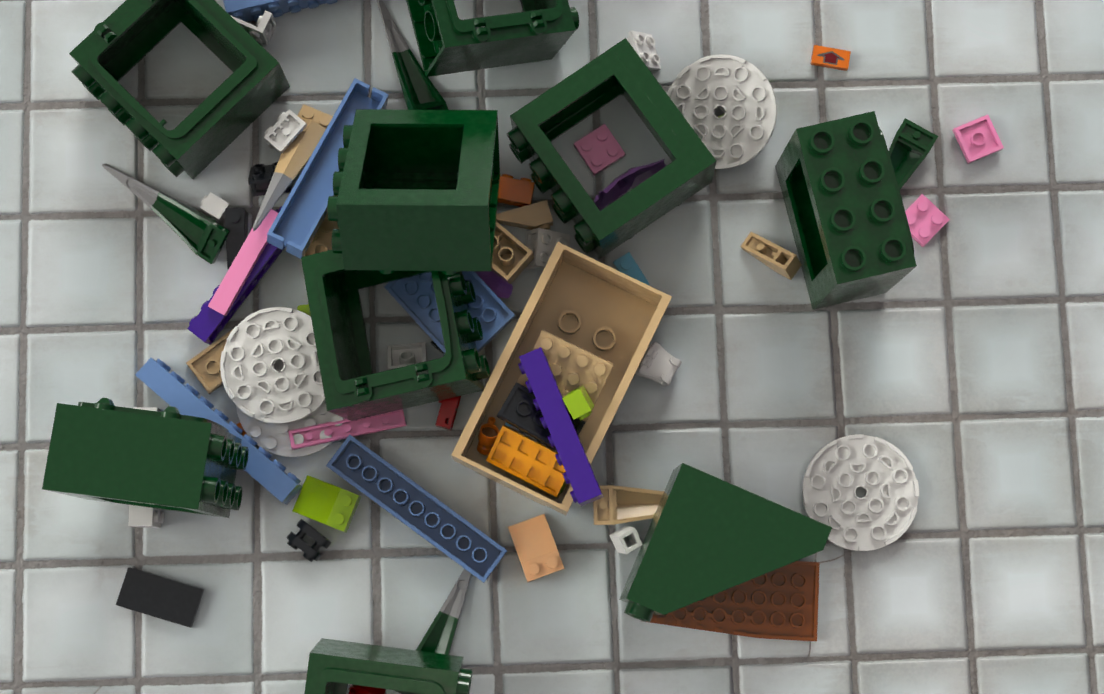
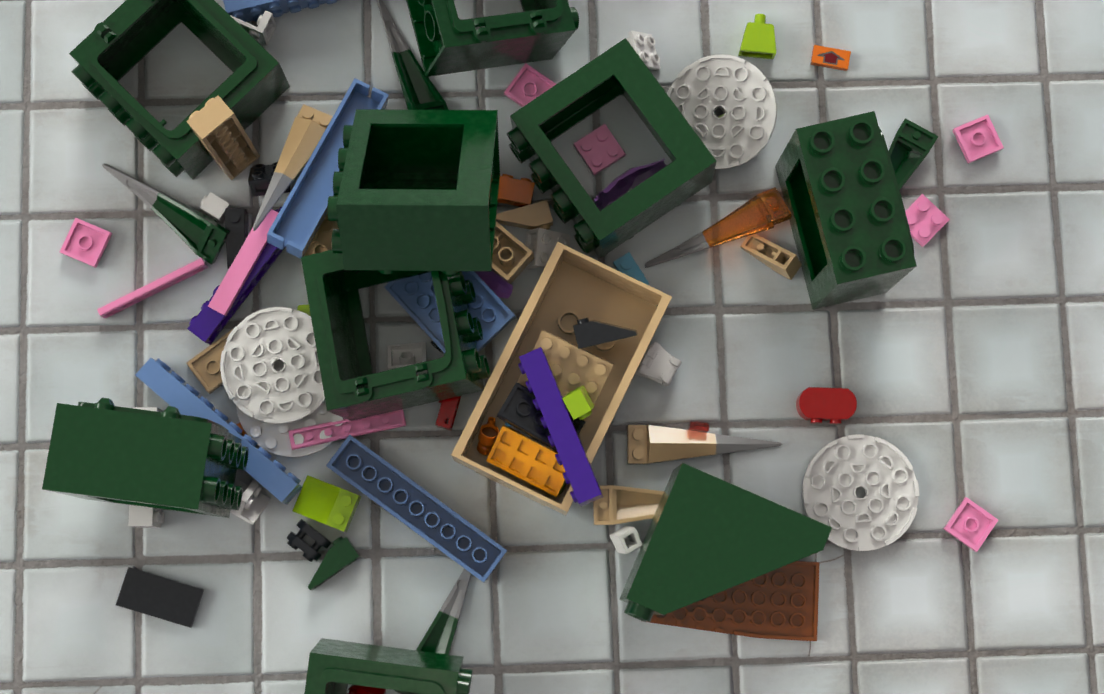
white bracket [264,109,307,153] -> none
light nougat slope [508,514,565,582] -> none
none -> bright pink plate [60,218,112,268]
none -> bright pink tile [97,258,208,319]
none -> tan brick [186,96,260,180]
none -> white bracket [230,479,271,525]
none -> dark green slope [308,536,361,590]
none -> bright pink plate [504,63,556,107]
none -> black slope [573,318,638,349]
none -> tan plate [627,425,782,464]
none -> clear orange plate [645,187,792,268]
none -> clear red tile [688,422,709,433]
none -> lime torso [738,14,776,59]
none -> red brick [796,387,857,424]
none -> bright pink plate [943,497,998,552]

